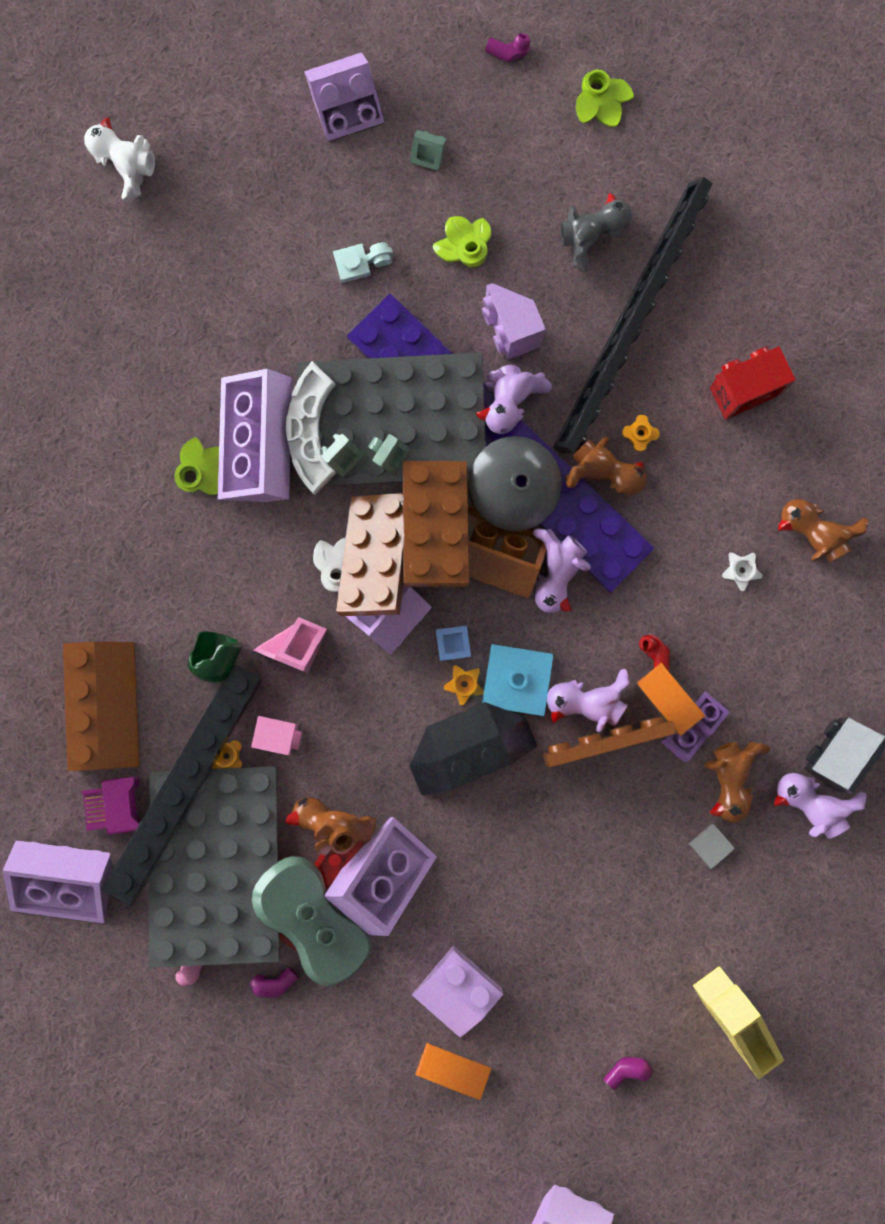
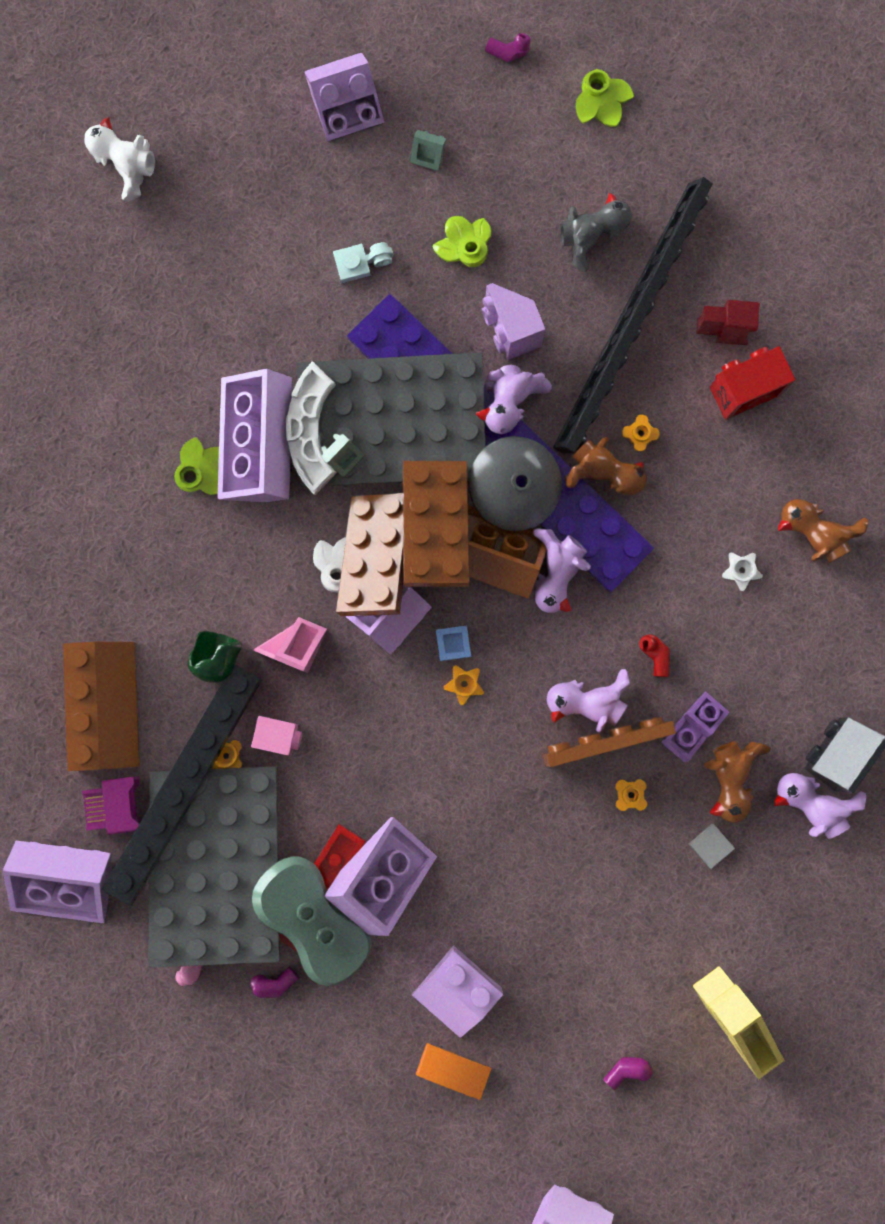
dark orange animal [285,797,377,856] -> none
sand green tile [368,434,411,475] -> none
black wedge [409,702,537,795] -> none
medium azure plate [482,644,553,716] -> none
orange slope [637,663,705,736] -> none
none -> light orange plate [615,779,647,811]
none -> dark red piece [696,300,760,345]

